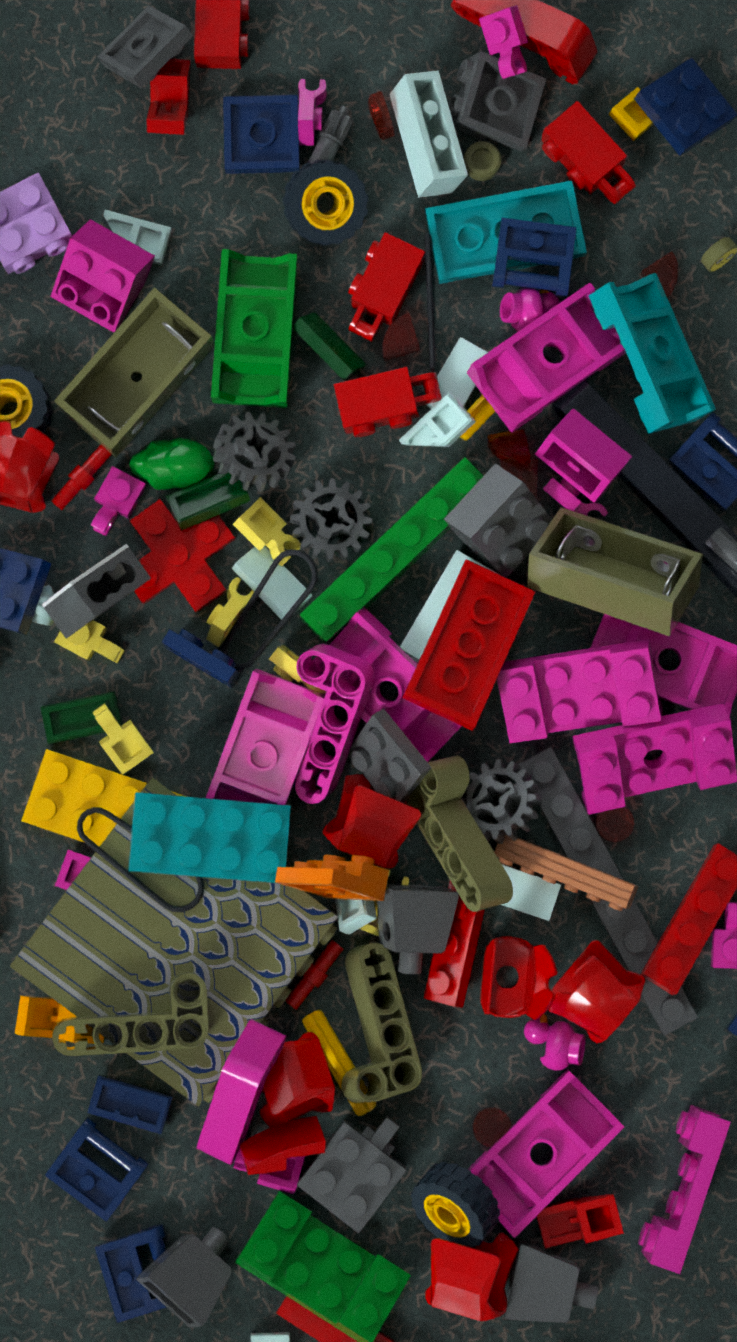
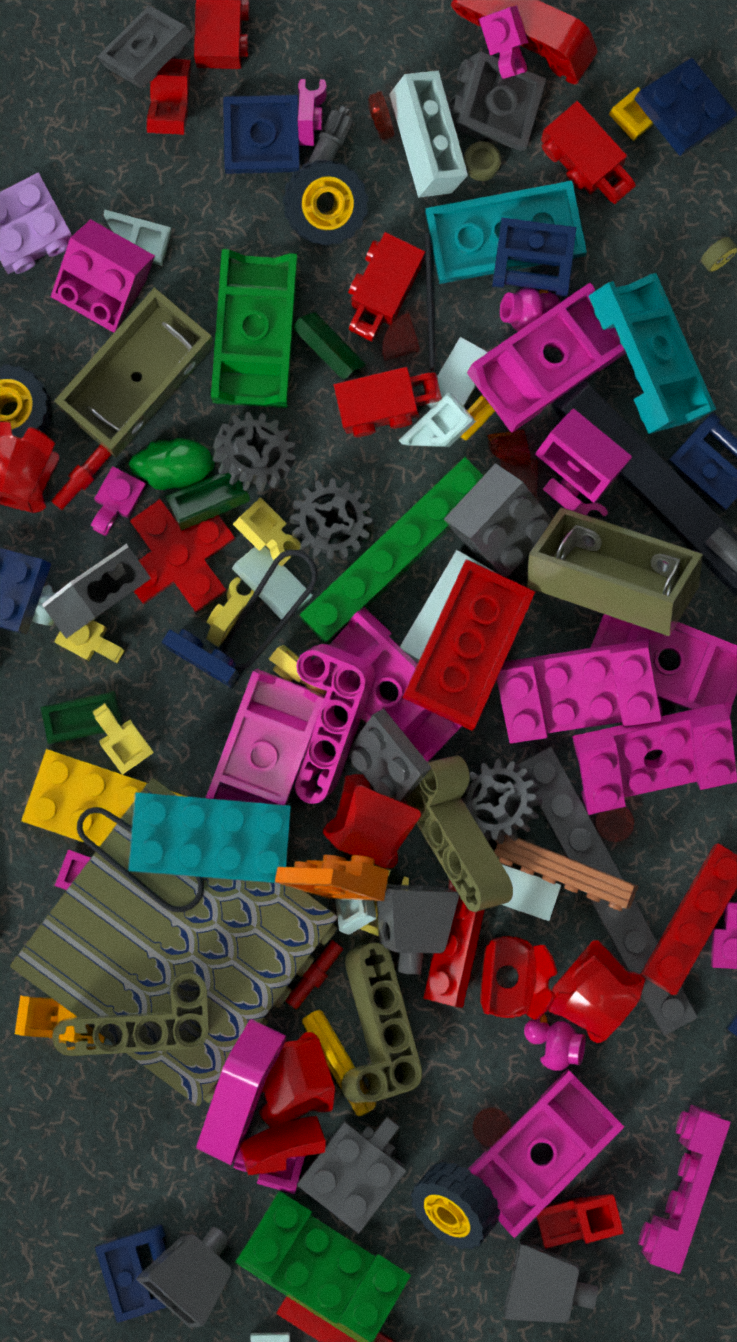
dark blue plate [45,1117,149,1222] -> none
dark blue plate [87,1074,173,1134] -> none
red piece [425,1233,519,1321] -> none
clear red tile [640,251,678,299] -> none

